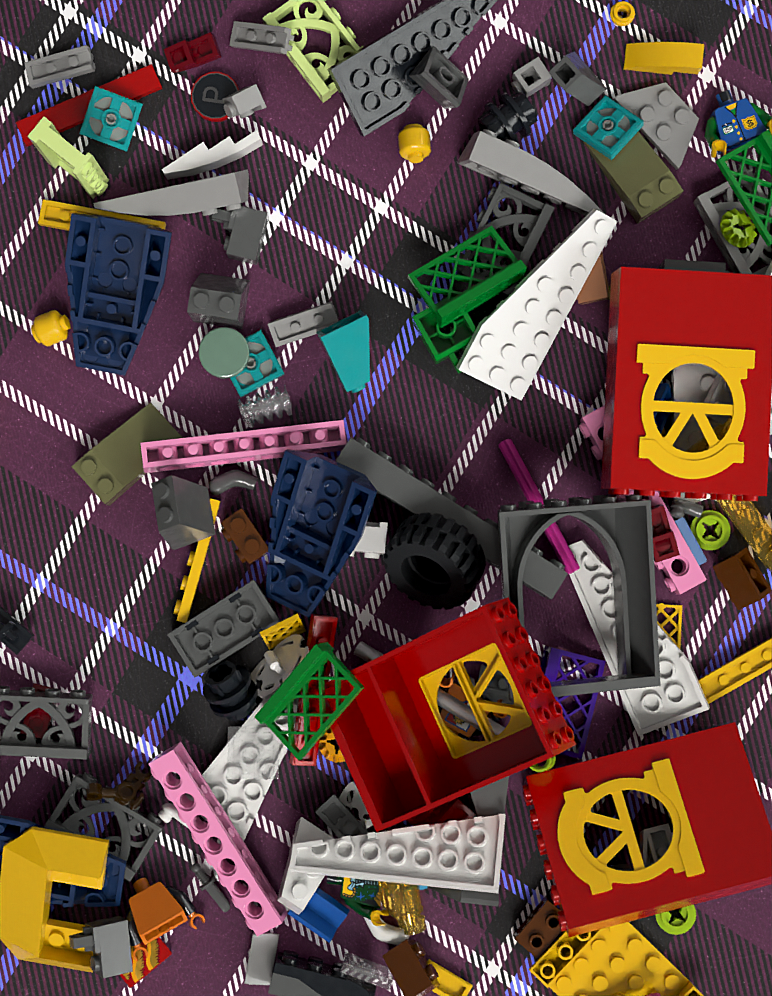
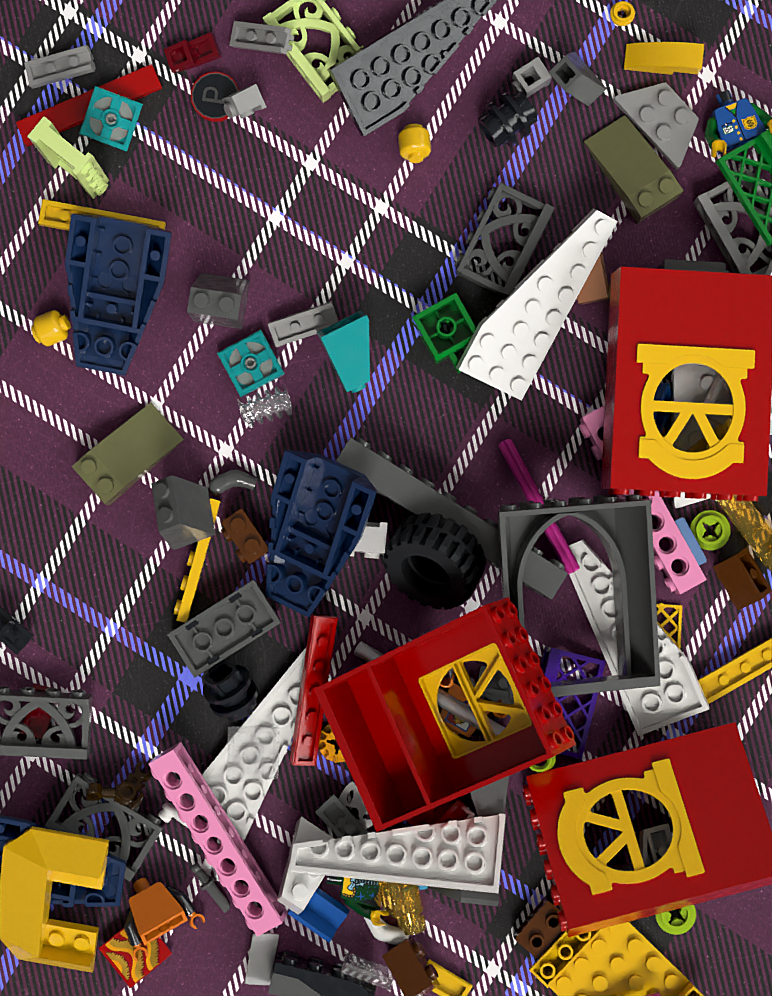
hinge [69,916,133,978] -> none
light grey wedge [93,169,249,216] -> none
bright pink brick [141,420,347,473] -> none
white slope [162,130,263,180] -> none
sand green tile [199,327,250,379] -> none
dark grey hinge [212,206,269,265] -> none
white shield [251,634,309,699] -> none
green fence [255,642,364,760] -> none
yellow window [260,613,306,650] -> none
green fence [408,225,527,328] -> none
dark grey slope [409,46,469,109] -> none
light grey wedge [457,129,605,216] -> none
teal piece [573,95,644,160] -> none
dark red slope [651,504,680,563] -> none
dark grey arm [670,500,703,519] -> none
lime gear [720,208,758,248] -> none

